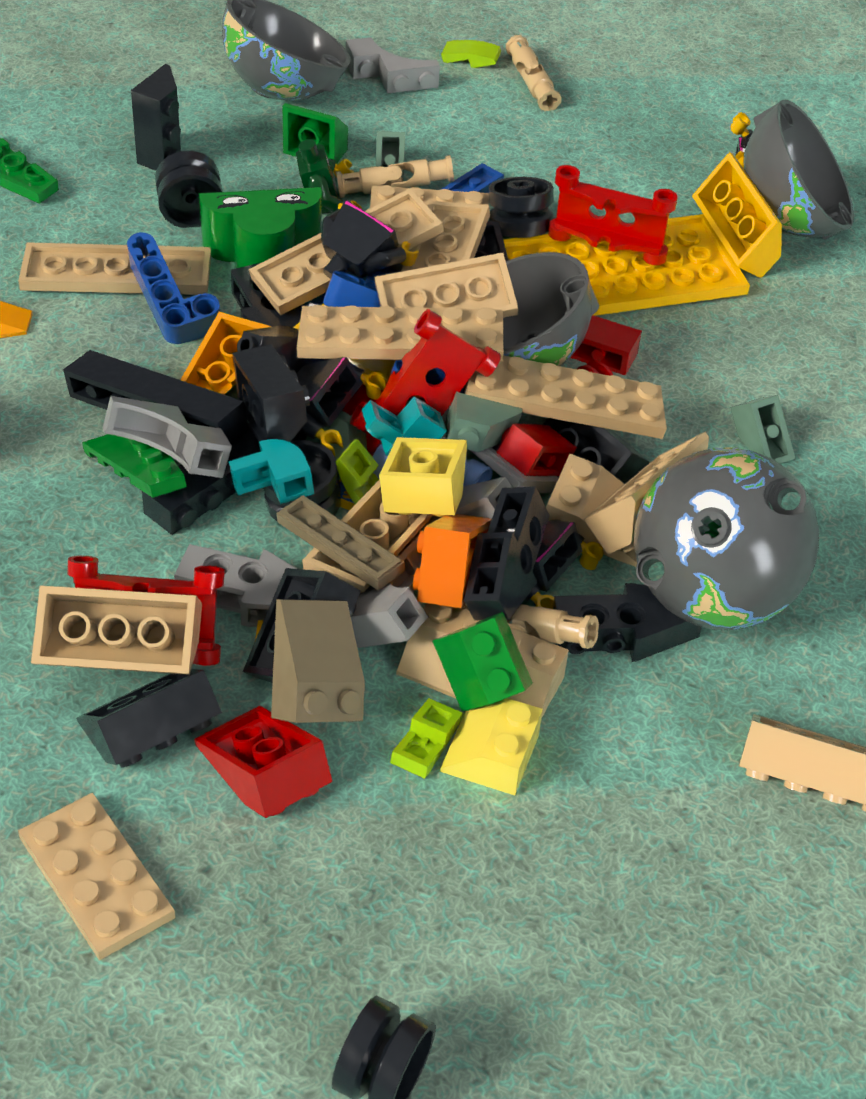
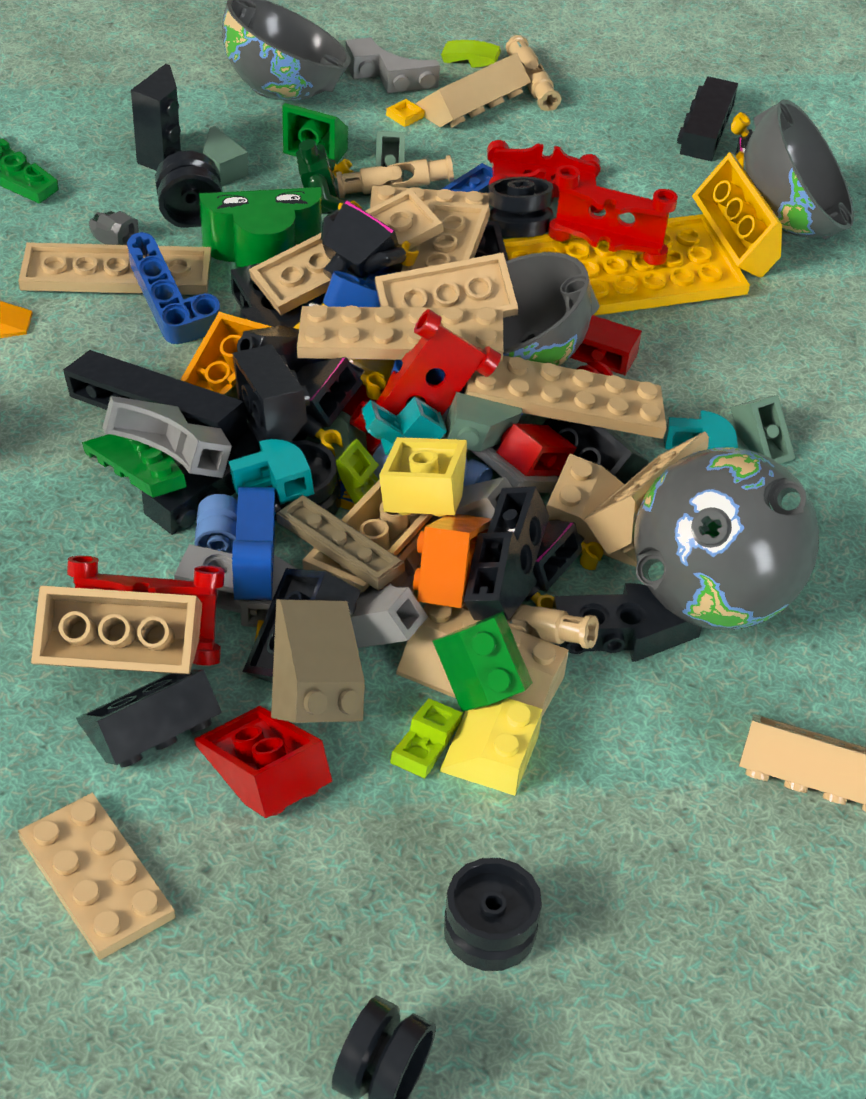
none -> dark grey rock [89,211,139,245]
none -> medium blue wheel [194,494,238,554]
none -> sand green slope [203,126,249,186]
none -> blue beam [232,487,275,600]
none -> yellow tile [386,99,425,127]
none -> tan slope [415,53,531,128]
none -> black wheel [444,858,542,971]
none -> red piece [487,140,604,213]
none -> teal brick [664,410,738,449]
none -> black brick [677,76,738,162]

